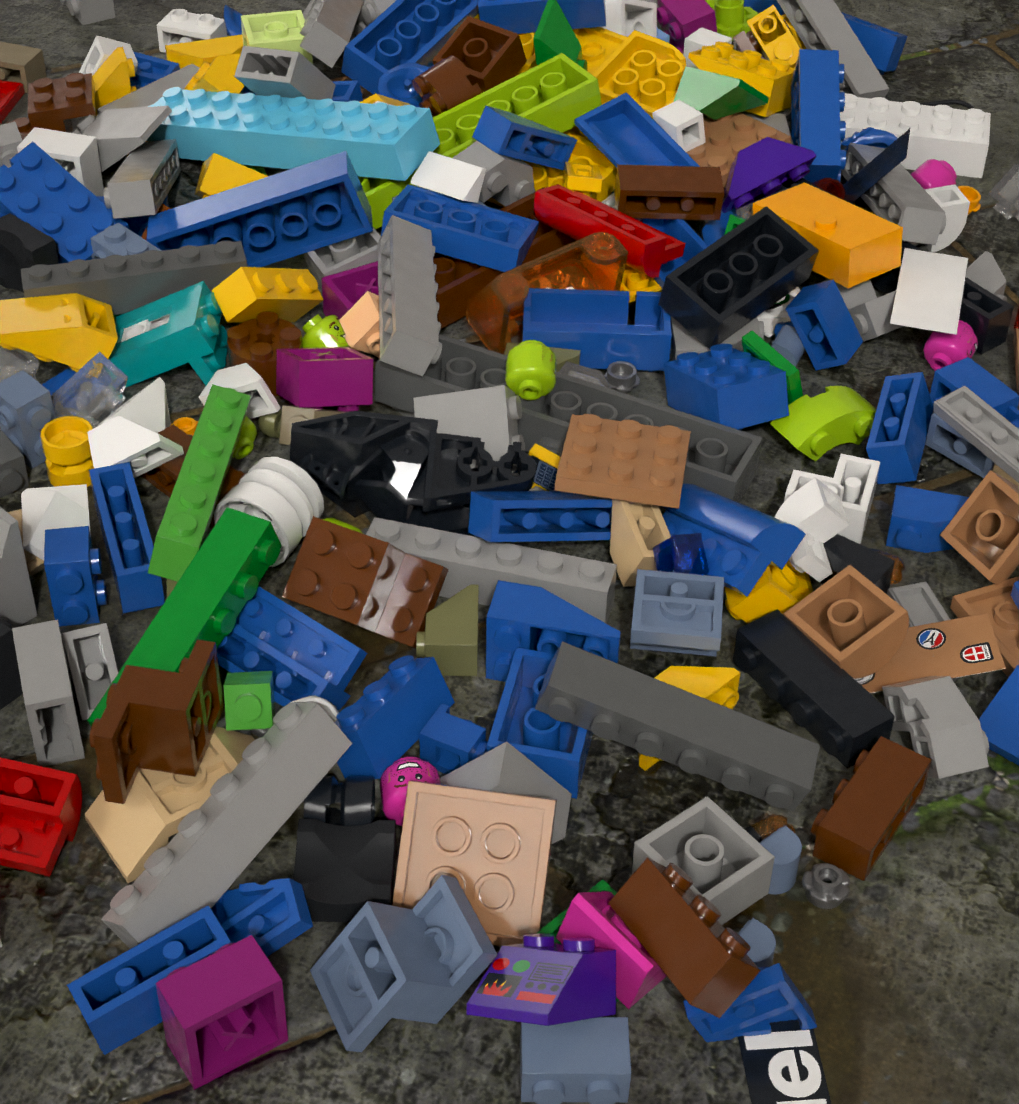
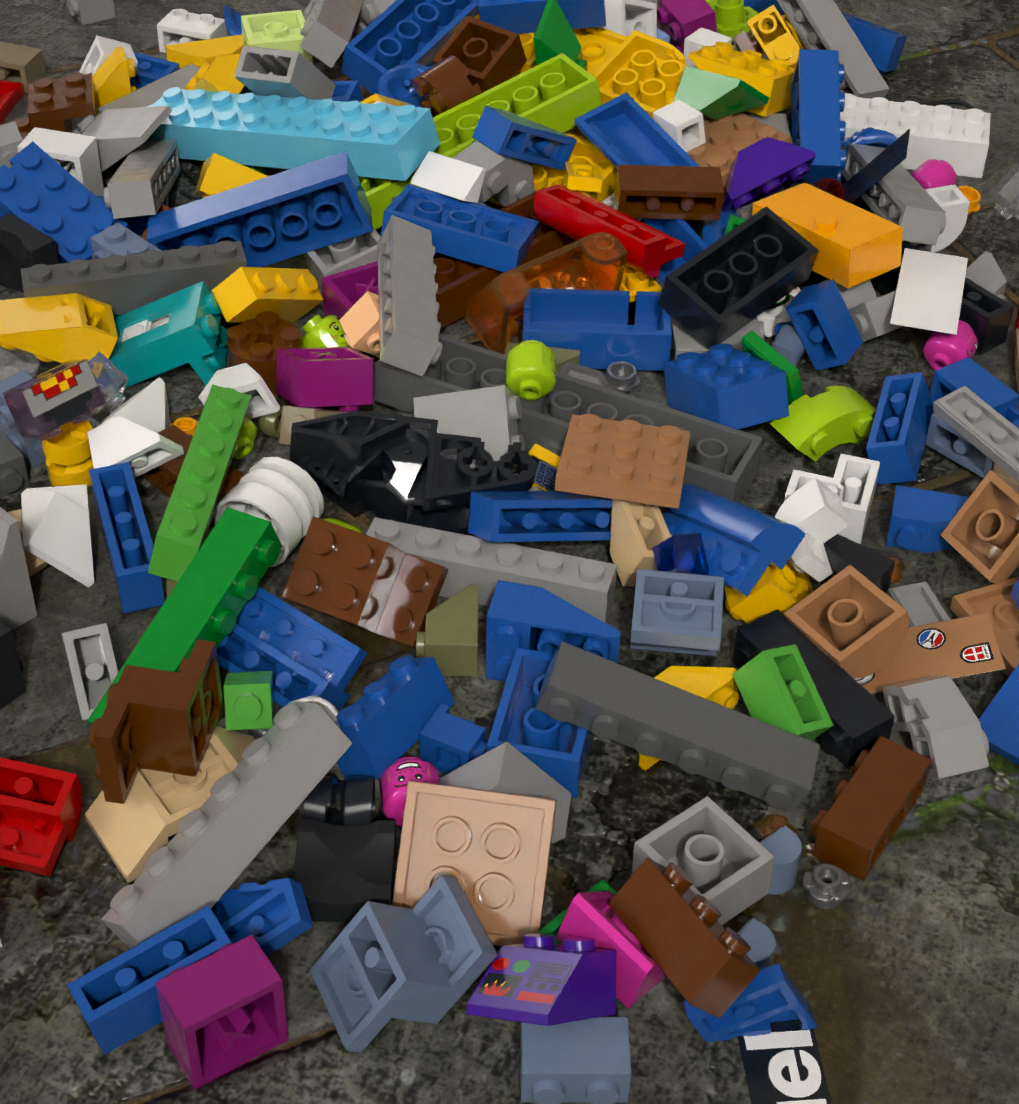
light grey brick [12,619,85,767] -> none
blue brick [44,526,107,627] -> none
none -> brick [2,359,106,441]
none -> bright green brick [732,644,834,741]

